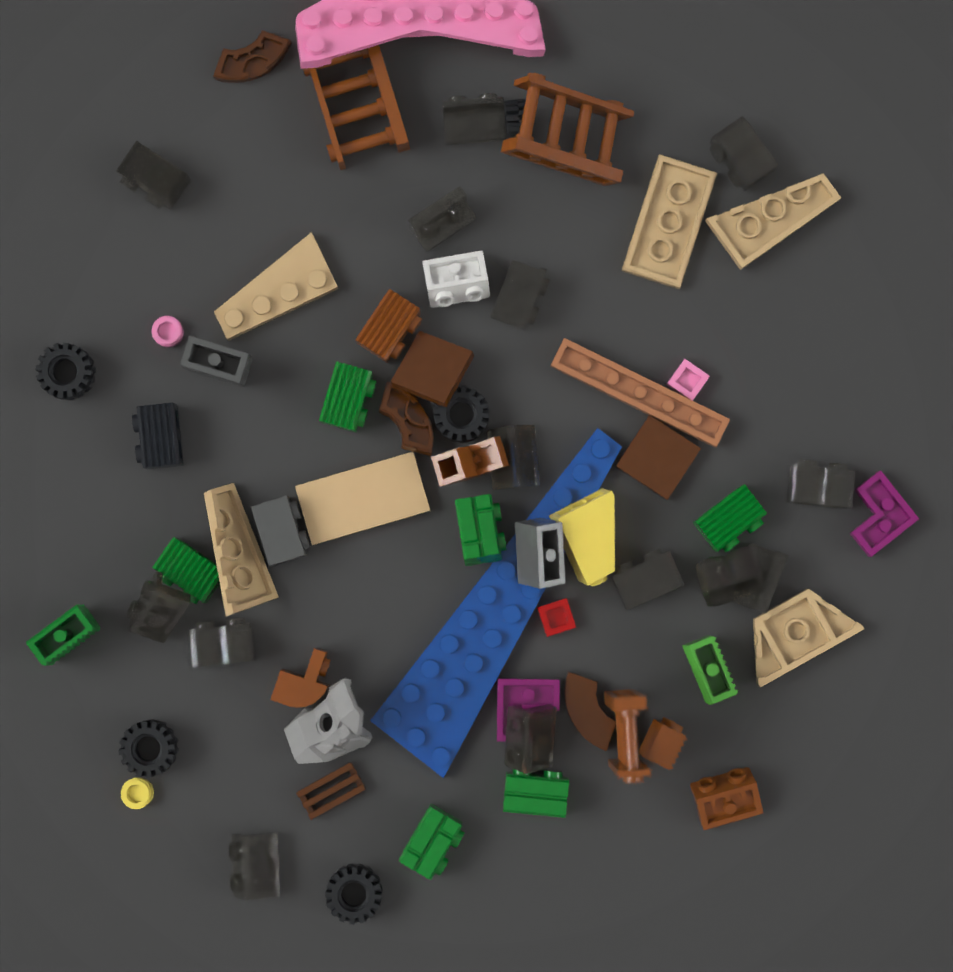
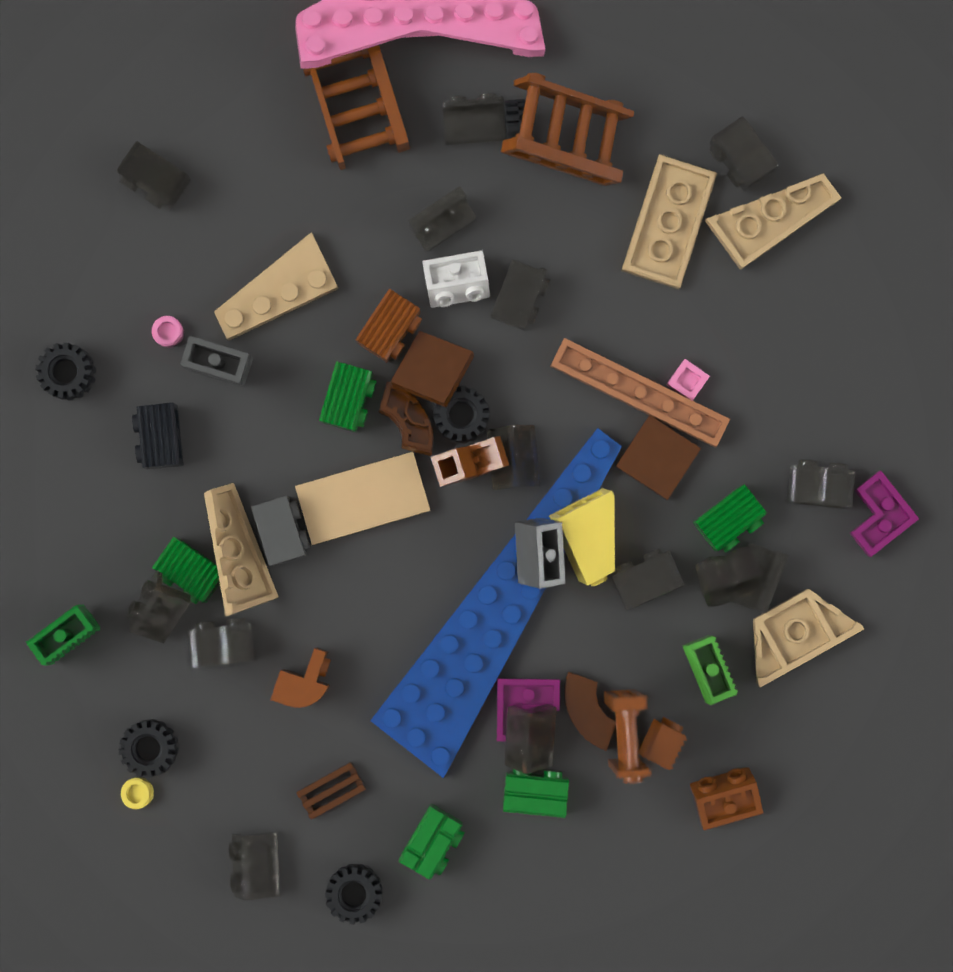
reddish brown tile [213,30,291,83] -> none
light grey piece [284,678,372,764] -> none
green brick [455,494,507,566] -> none
red tile [537,598,576,637] -> none

